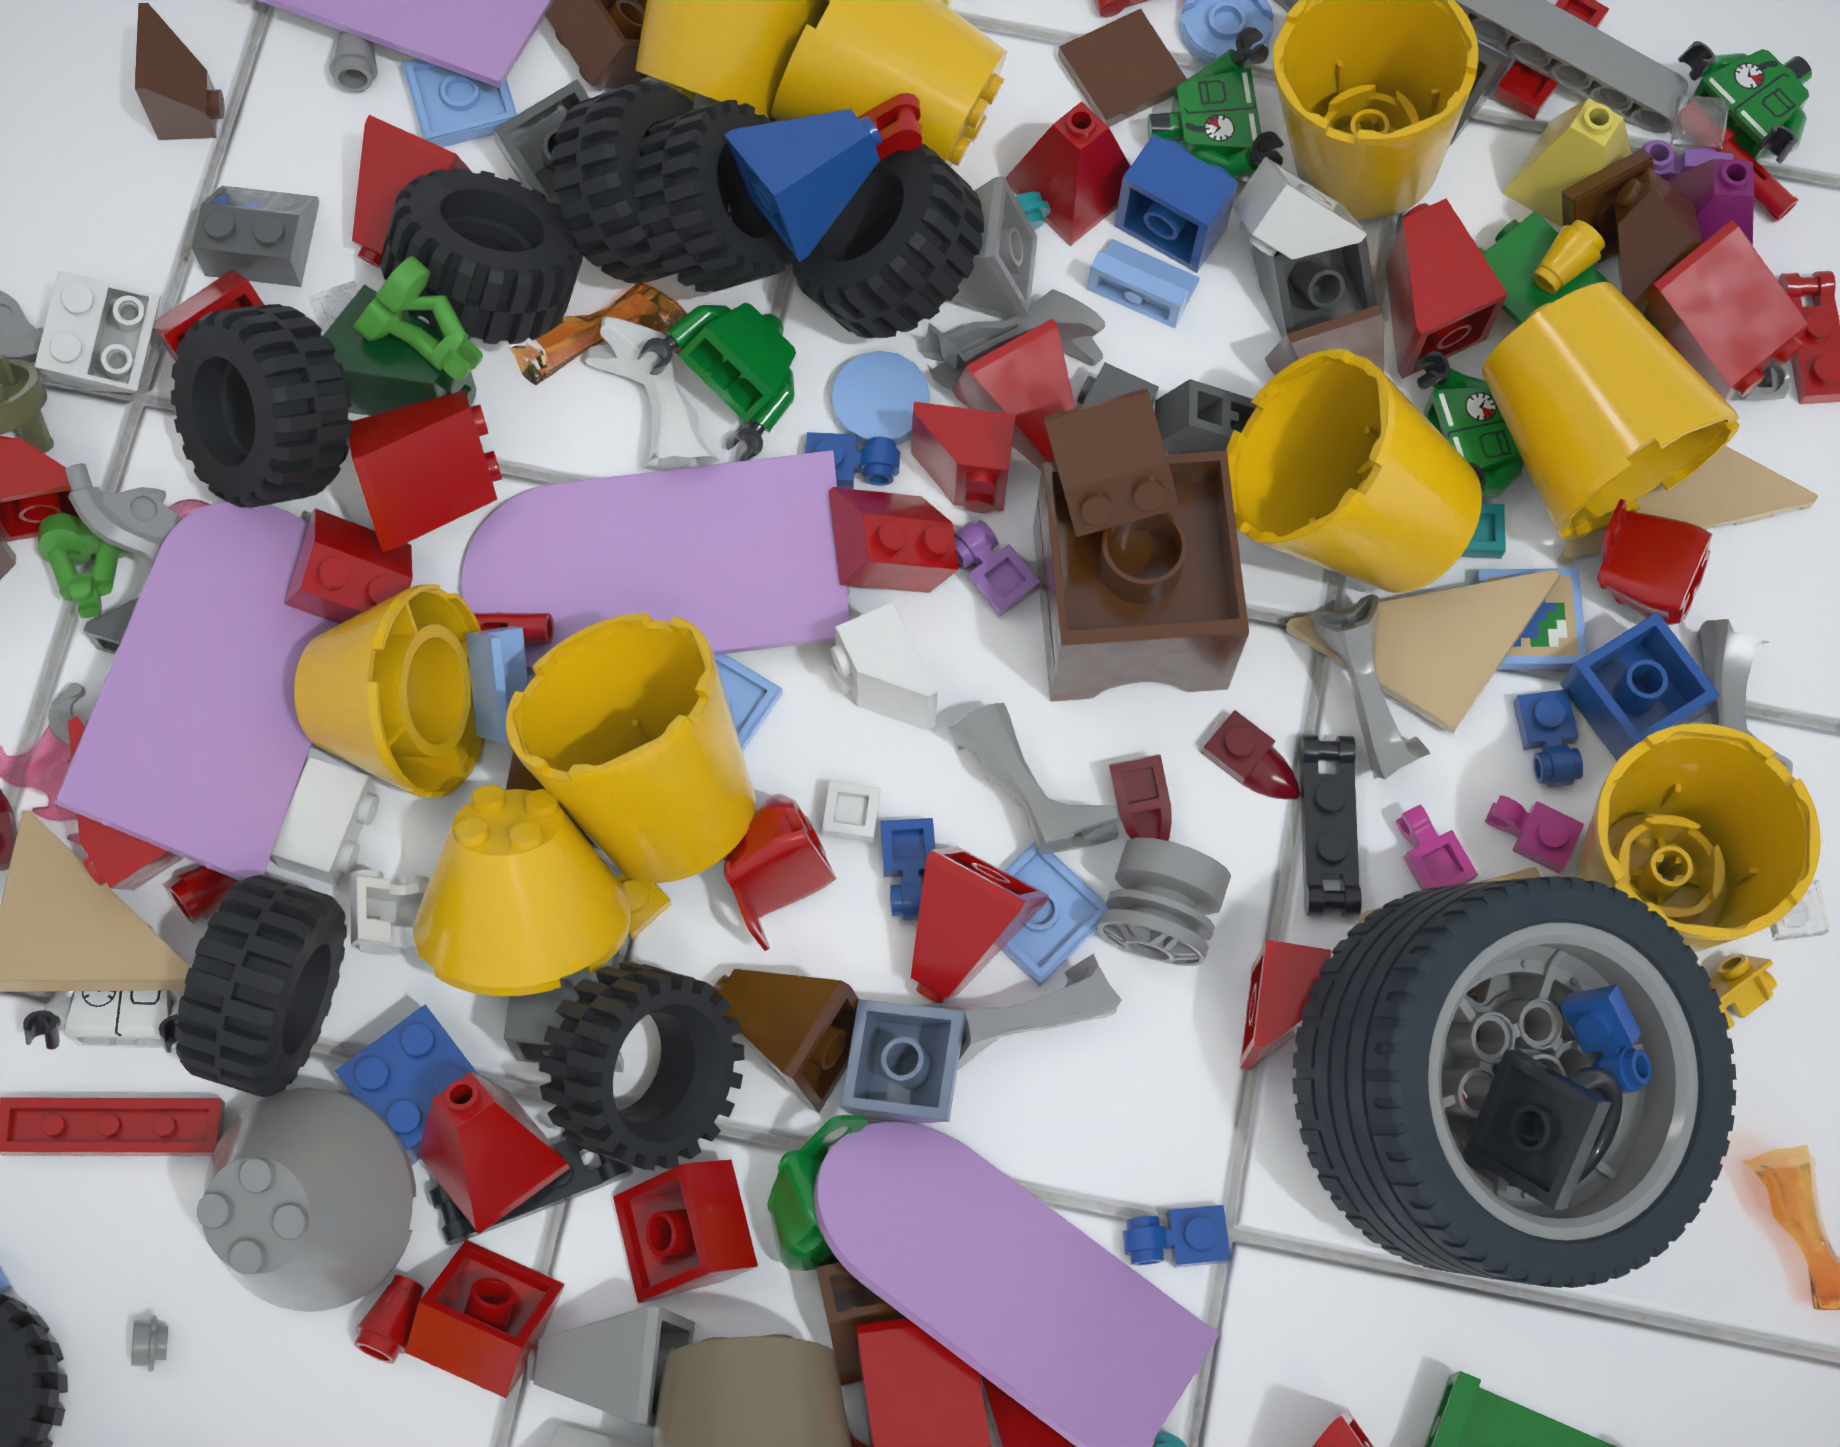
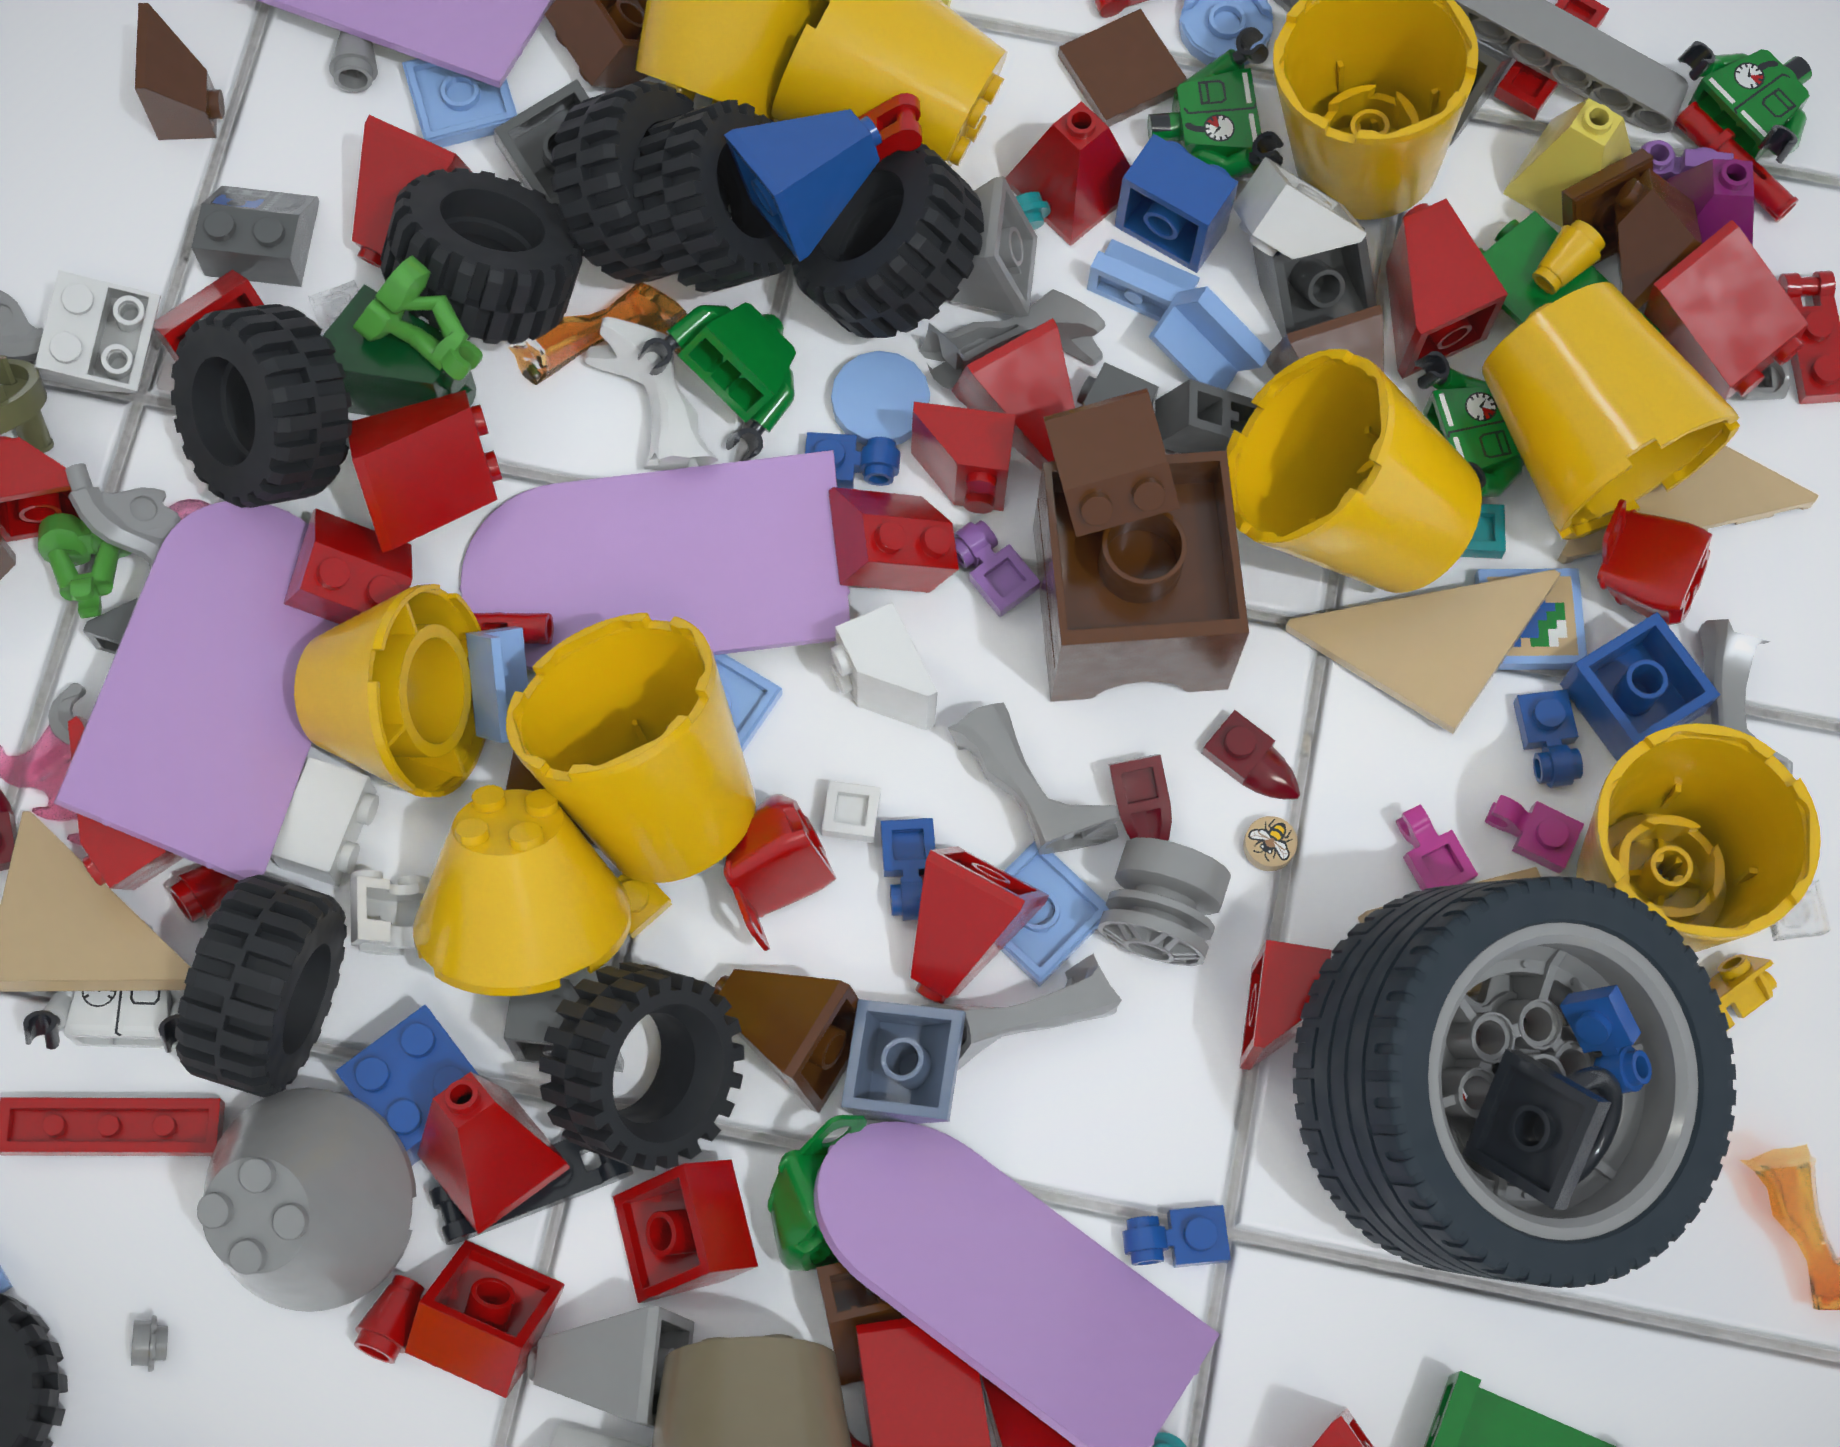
black plate [1299,735,1362,917] -> none
light grey animal [1311,594,1431,780] -> none
clear plate [1670,95,1730,150] -> none
none -> light blue panel [1148,286,1272,390]
none -> tile [1243,816,1298,871]

